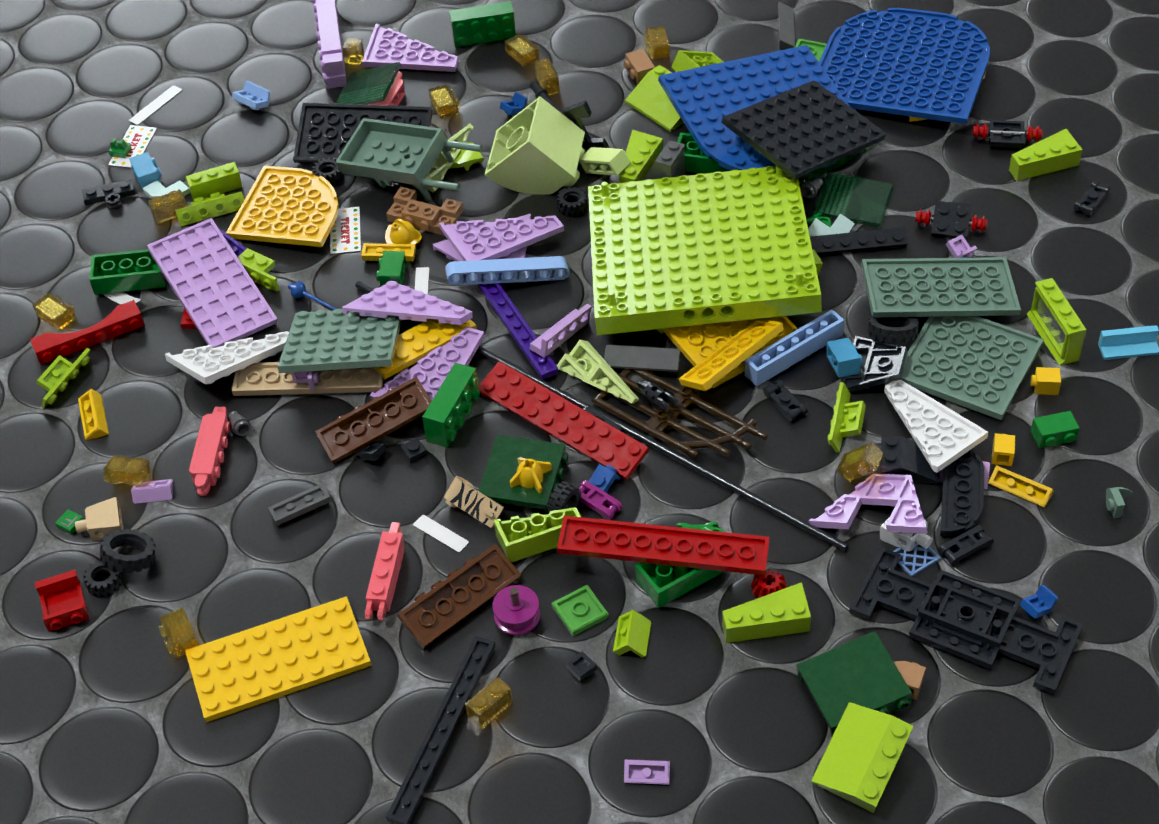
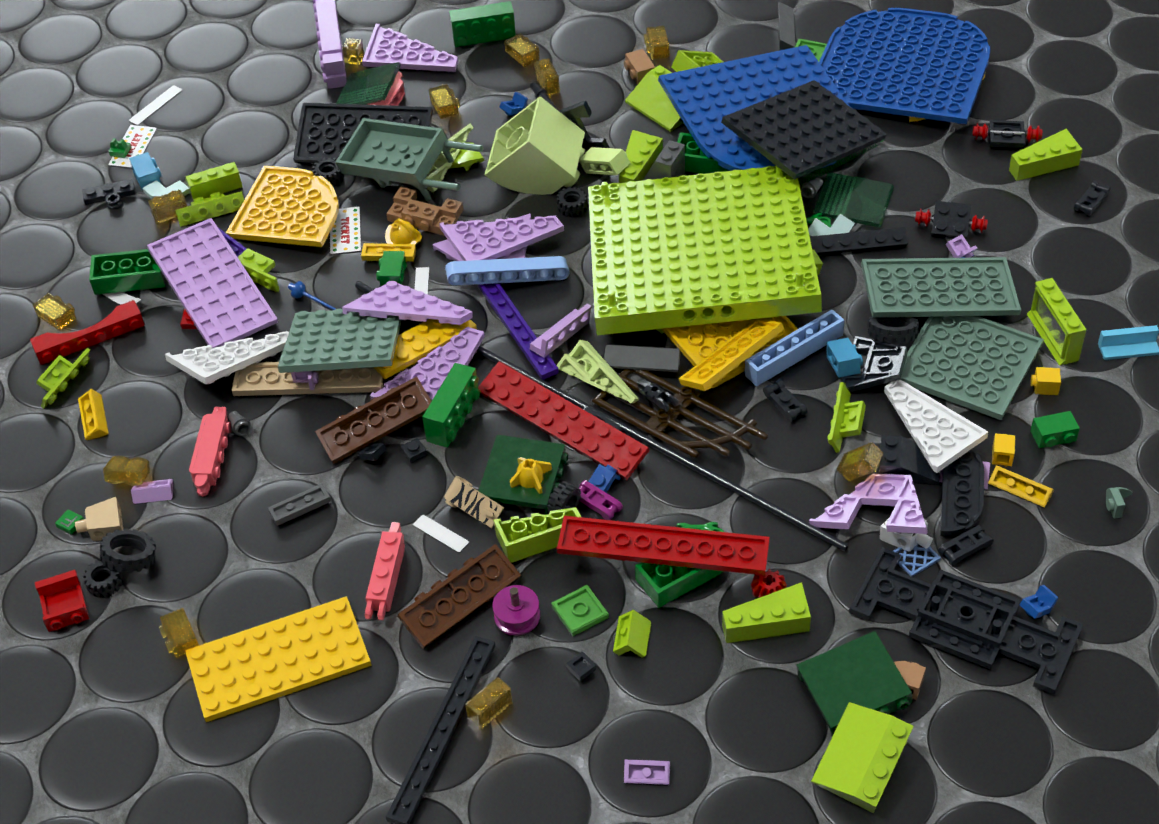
light blue bracket [232,81,271,110] -> none

